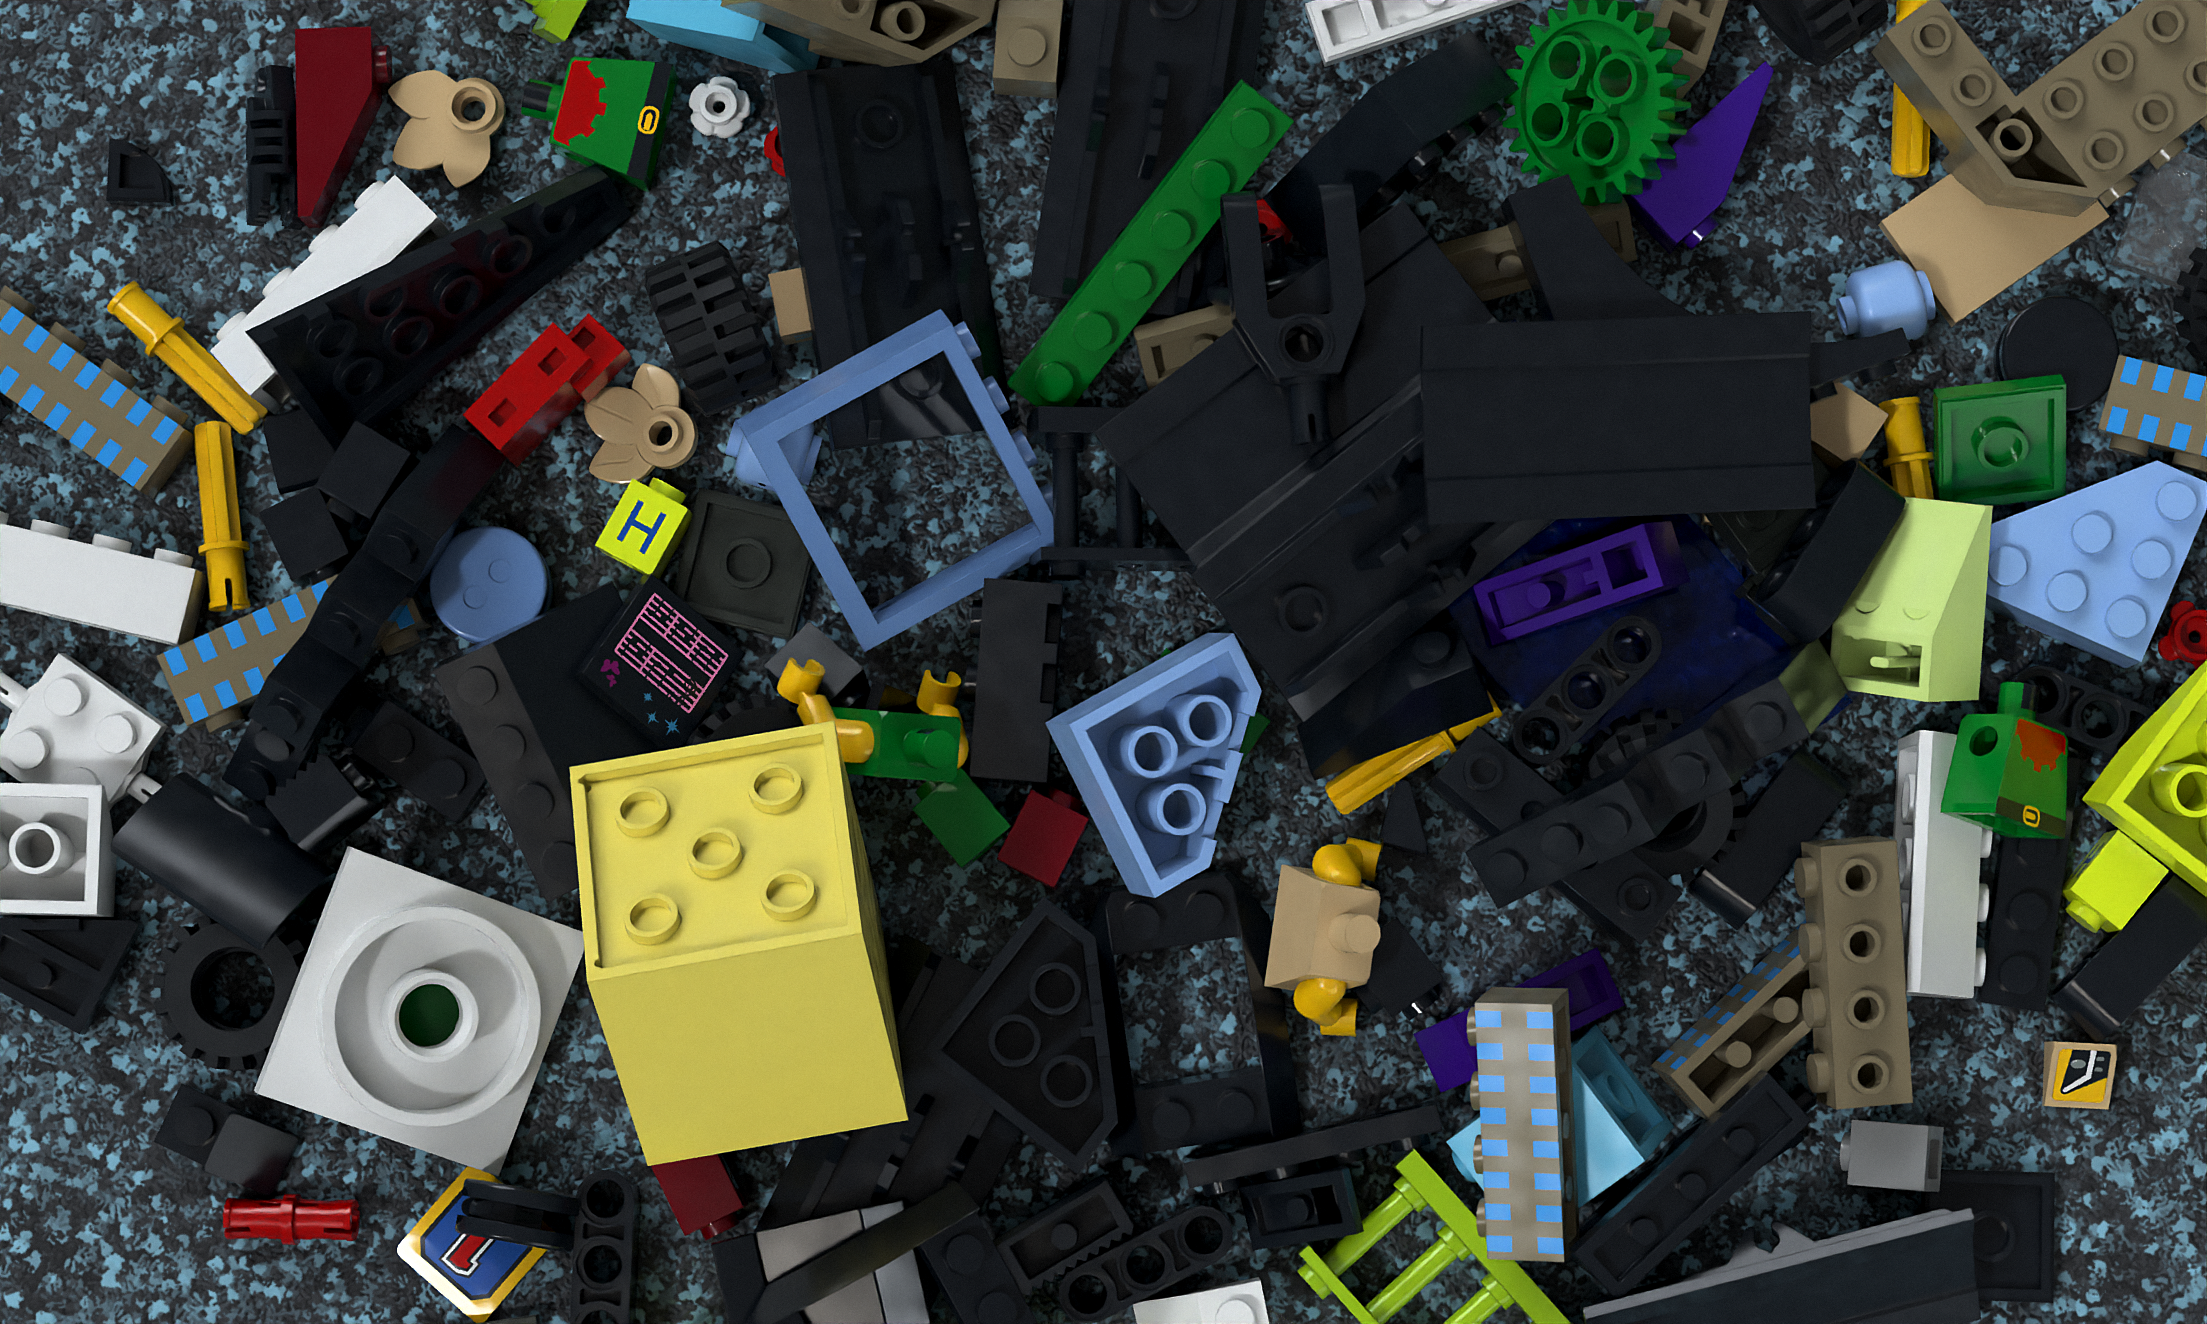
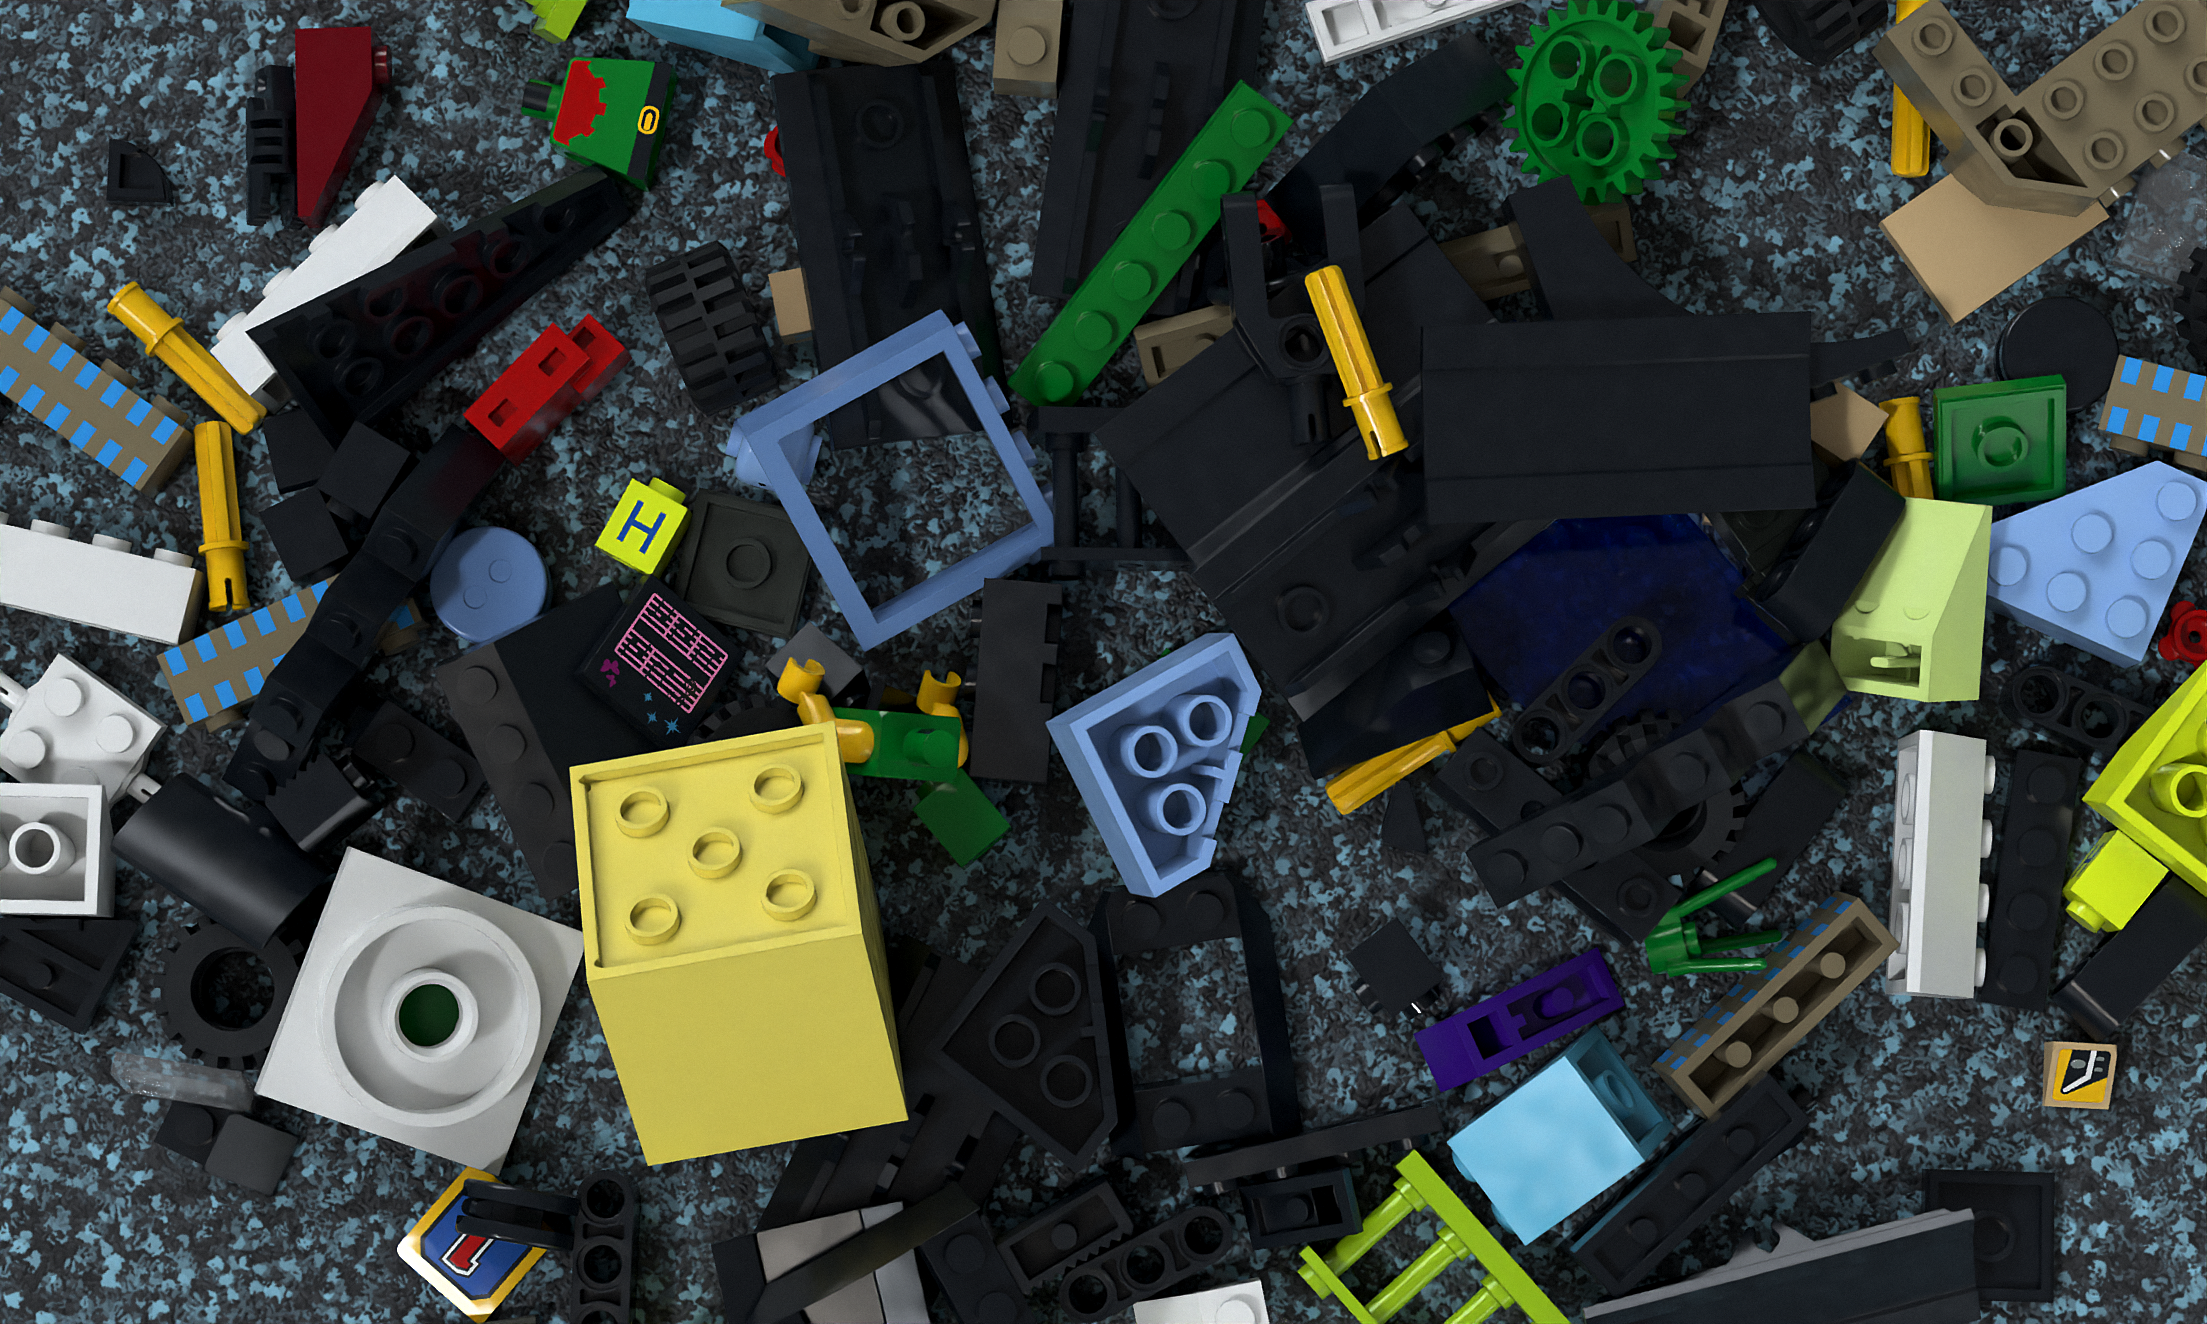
red pin [223,1194,360,1245] -> none
tan plate [388,70,506,188] -> none
tan plate [584,363,698,485] -> none
dark red brick [651,1153,748,1241] -> none
white plate [689,76,751,138] -> none
dark red brick [996,786,1089,890] -> none
tan torso [1264,837,1383,1037] -> none
dark tan brick [1467,987,1580,1262] -> none
dark purple slope [1473,521,1691,646] -> none
dark purple slope [1623,61,1774,255] -> none
dark tan brick [1794,835,1913,1110] -> none
light blue head [1836,260,1936,342] -> none
light grey brick [1840,1120,1944,1192] -> none
green torso [1940,682,2068,839] -> none
none -> clear tile [110,1052,255,1112]
none -> yellow axle [1305,265,1409,460]
none -> green plant [1644,857,1782,978]

